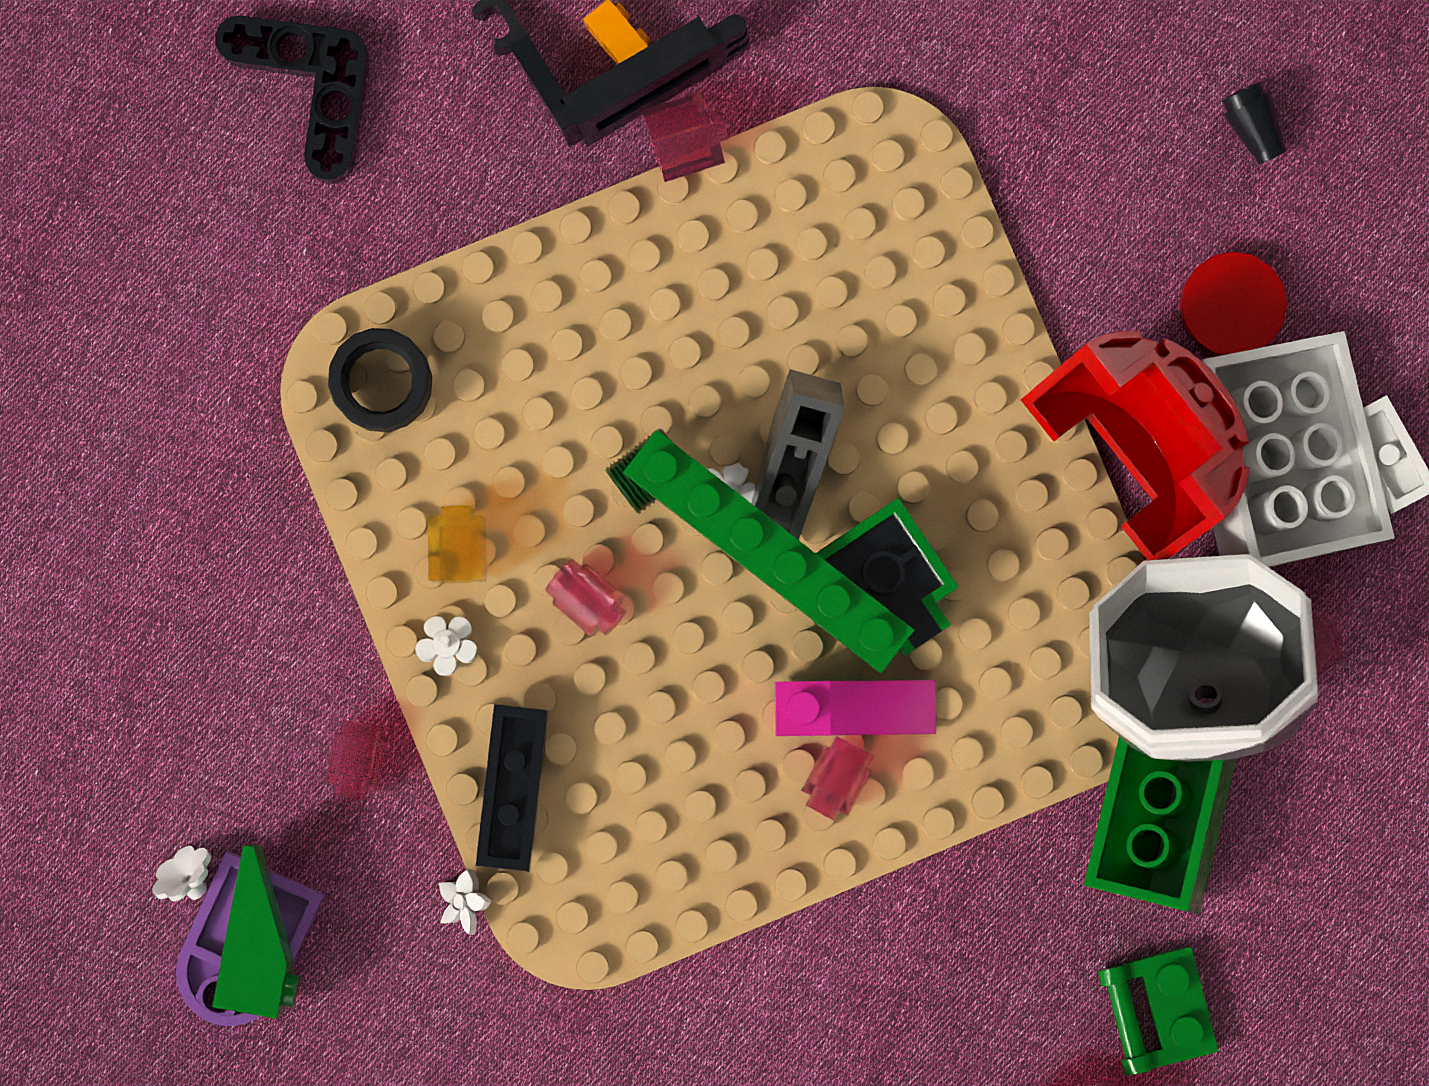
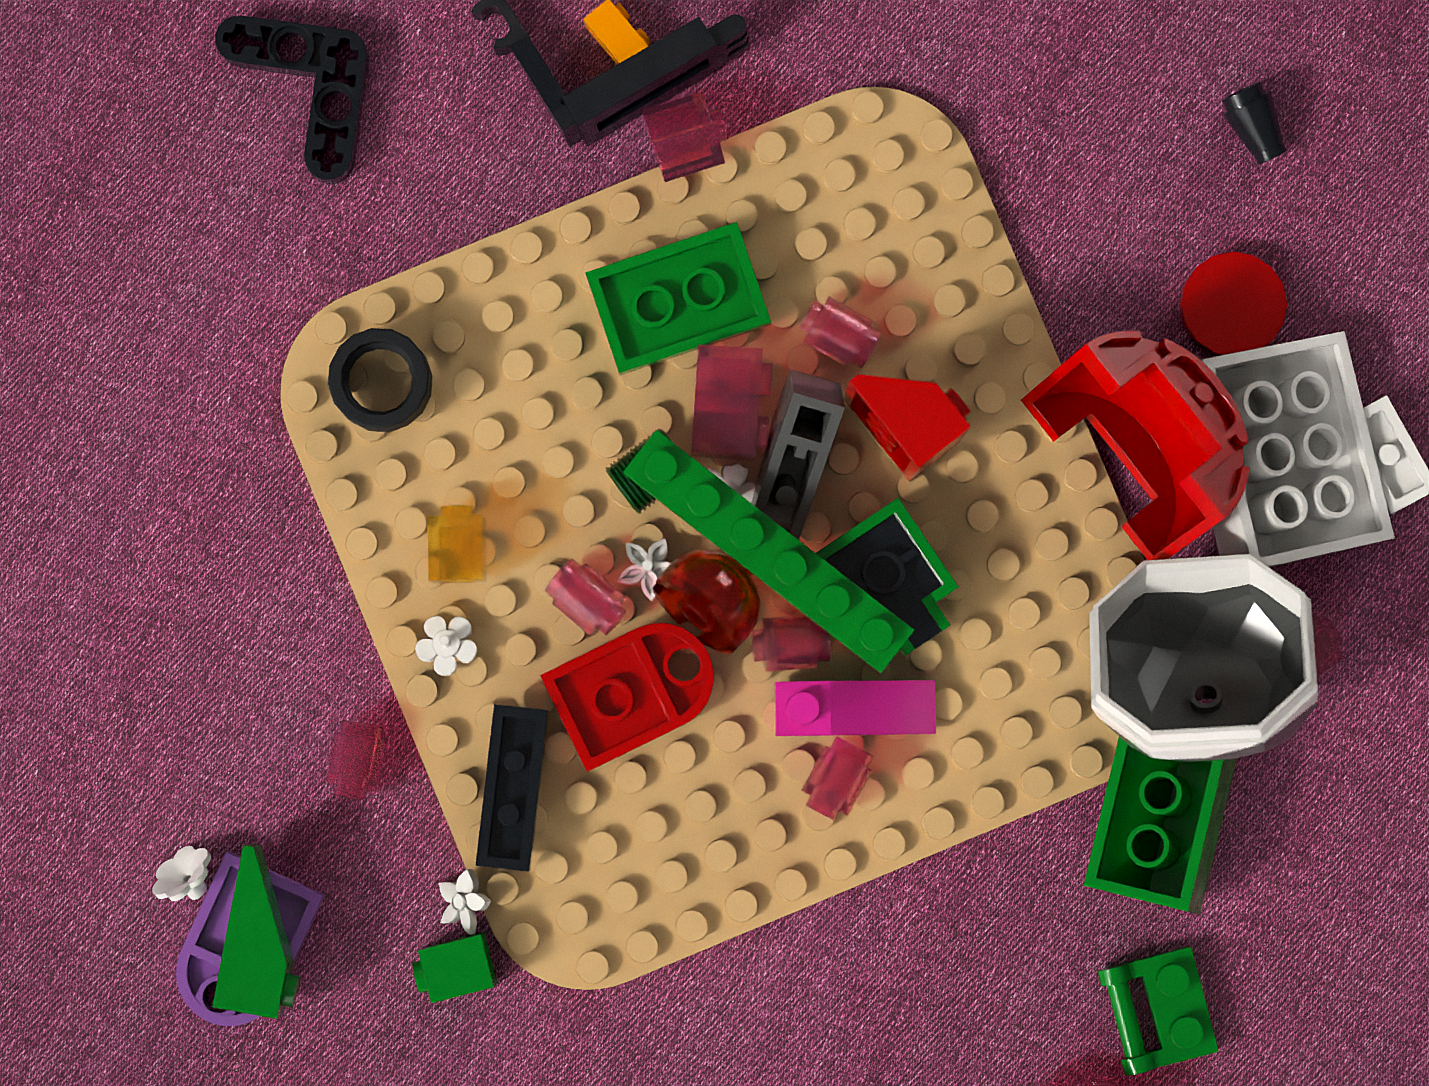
none -> green brick [412,931,498,1003]
none -> red tile [540,623,714,772]
none -> green plate [585,222,771,376]
none -> white plant [617,539,682,602]
none -> clear red cylinder [653,549,761,654]
none -> clear pink brick [691,345,773,461]
none -> clear pink brick [751,615,831,672]
none -> clear pink brick [799,296,882,369]
none -> red slope [844,374,971,482]

